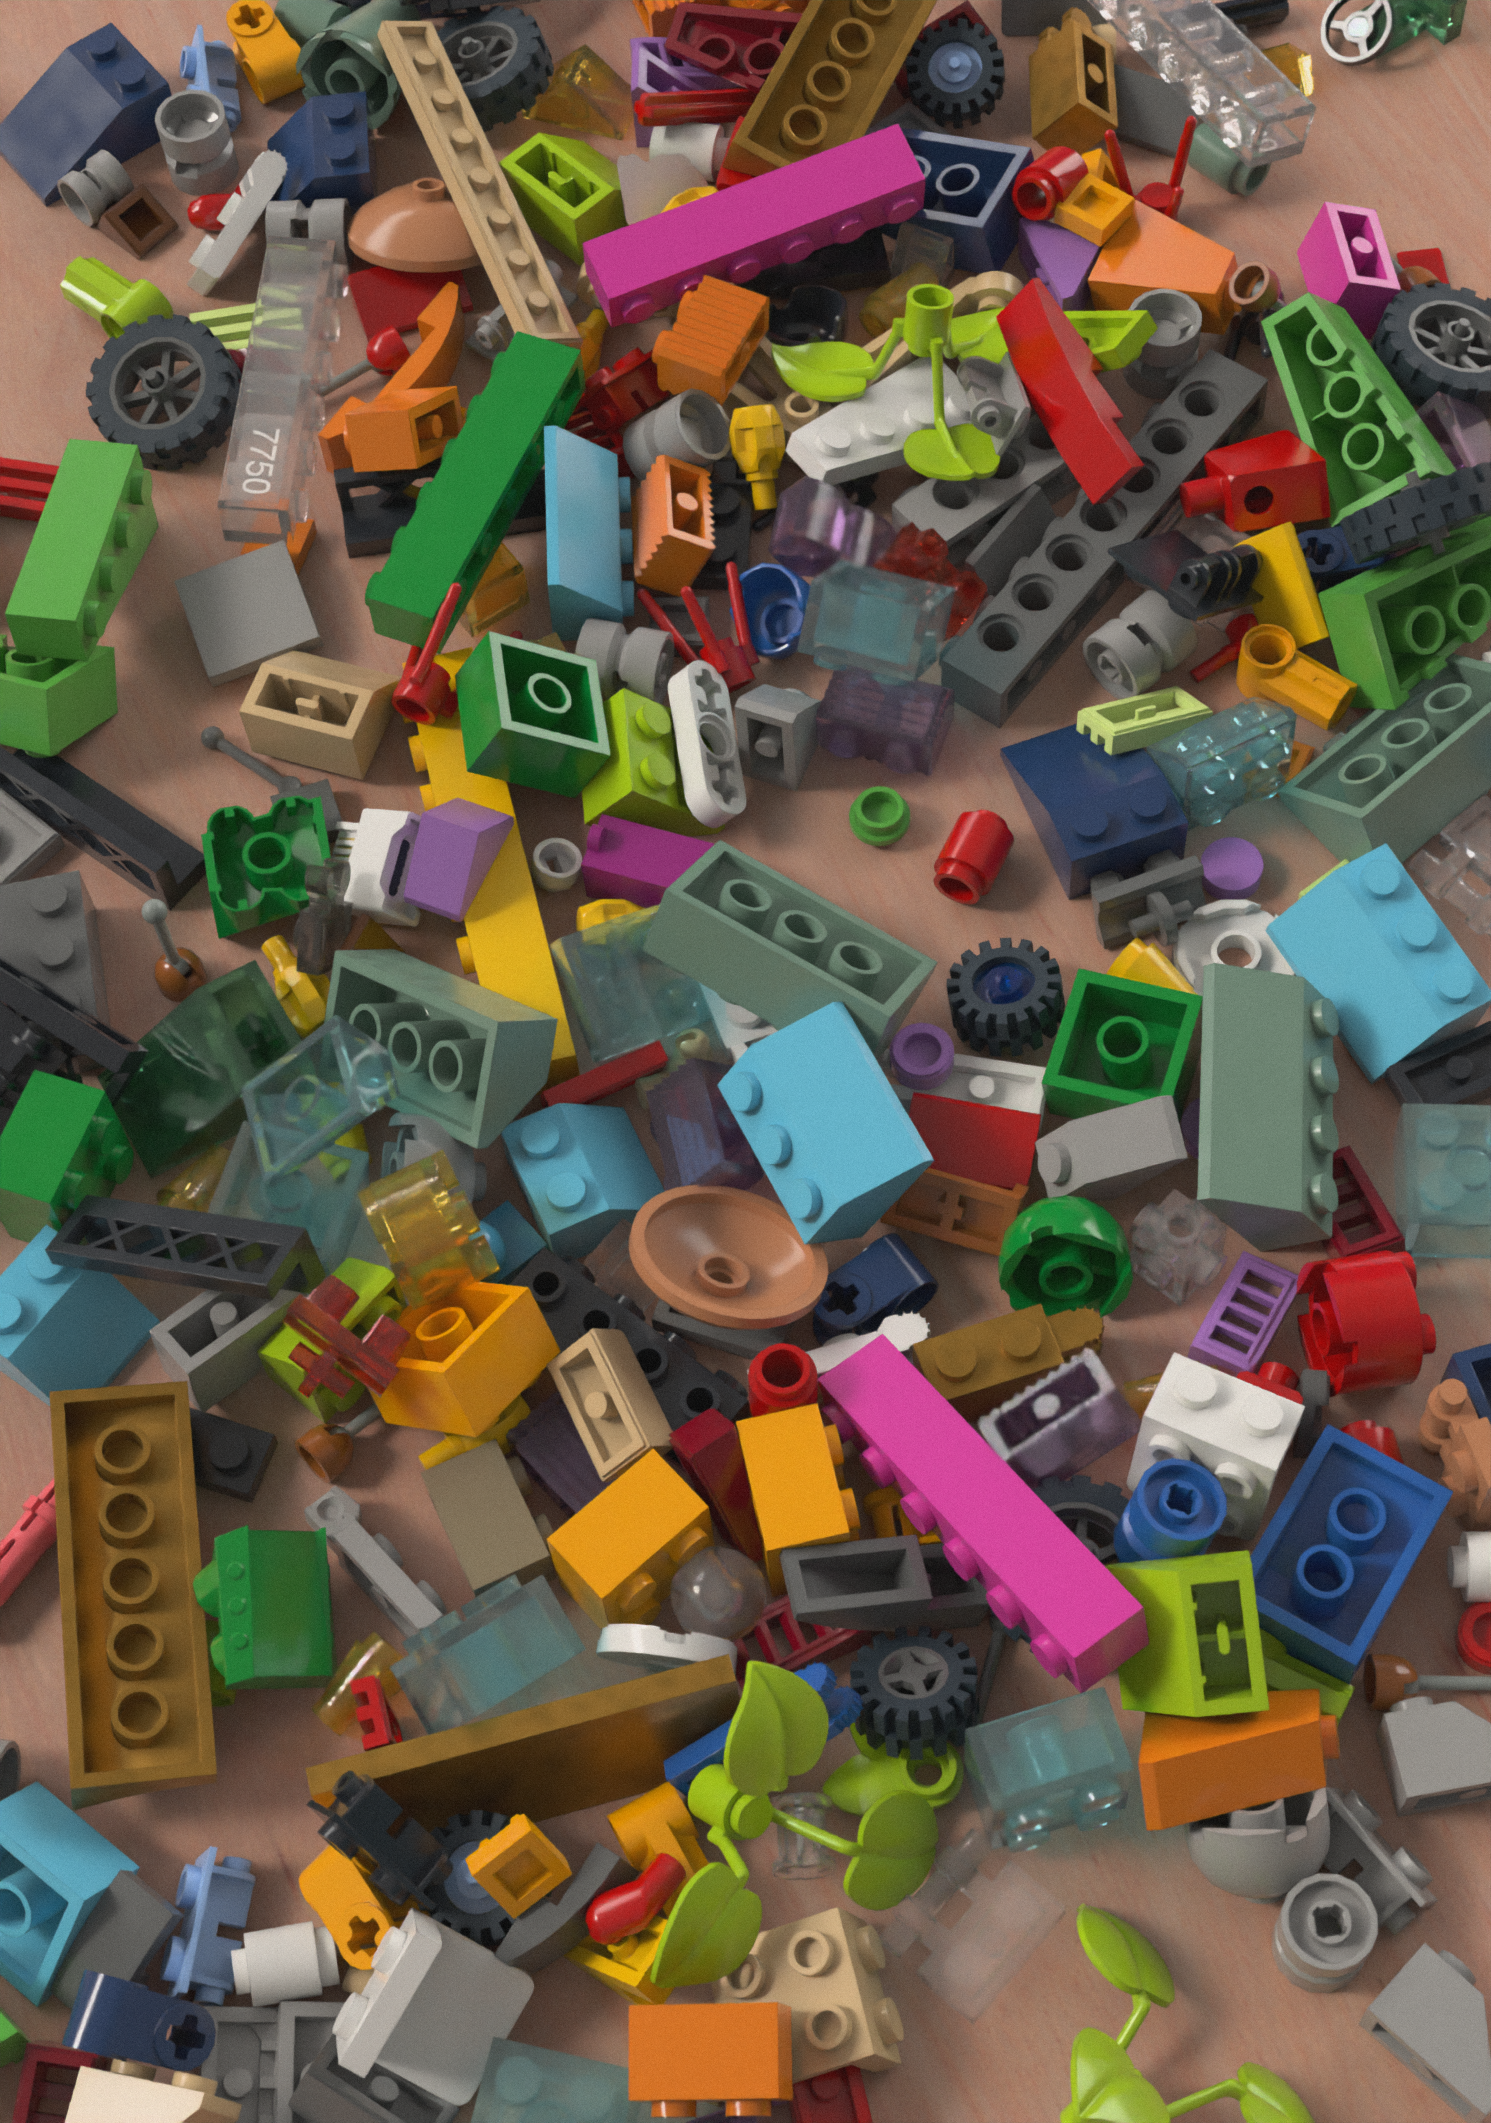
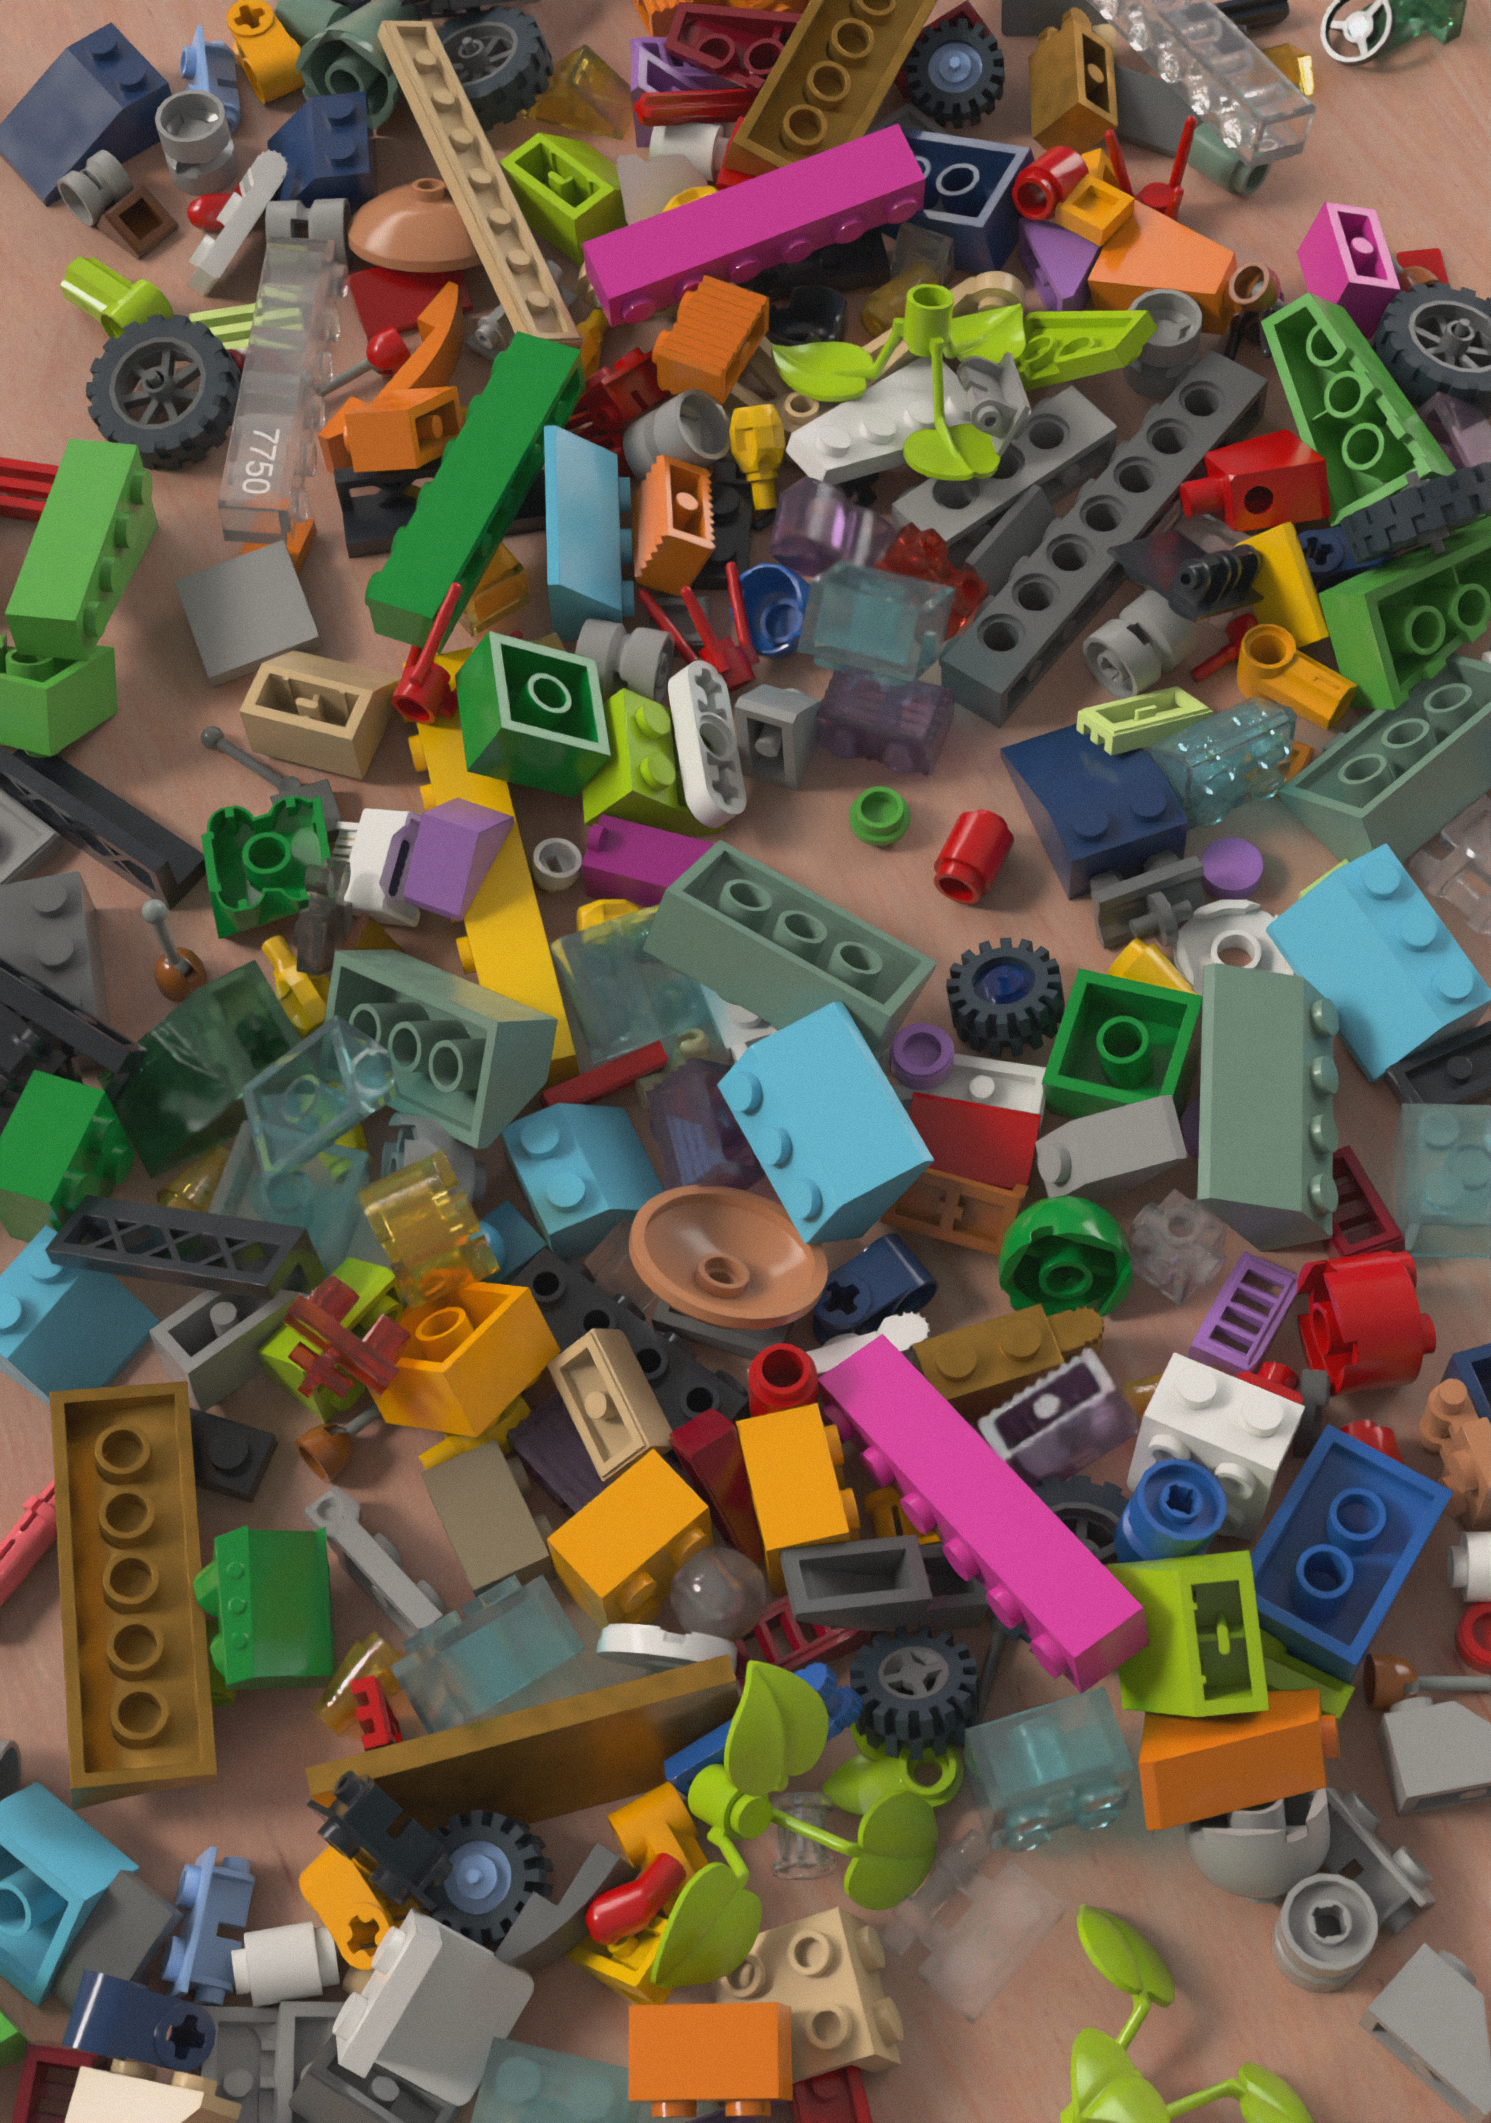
light orange tile [465,1813,572,1919] -> none
red slope [996,278,1144,505] -> none

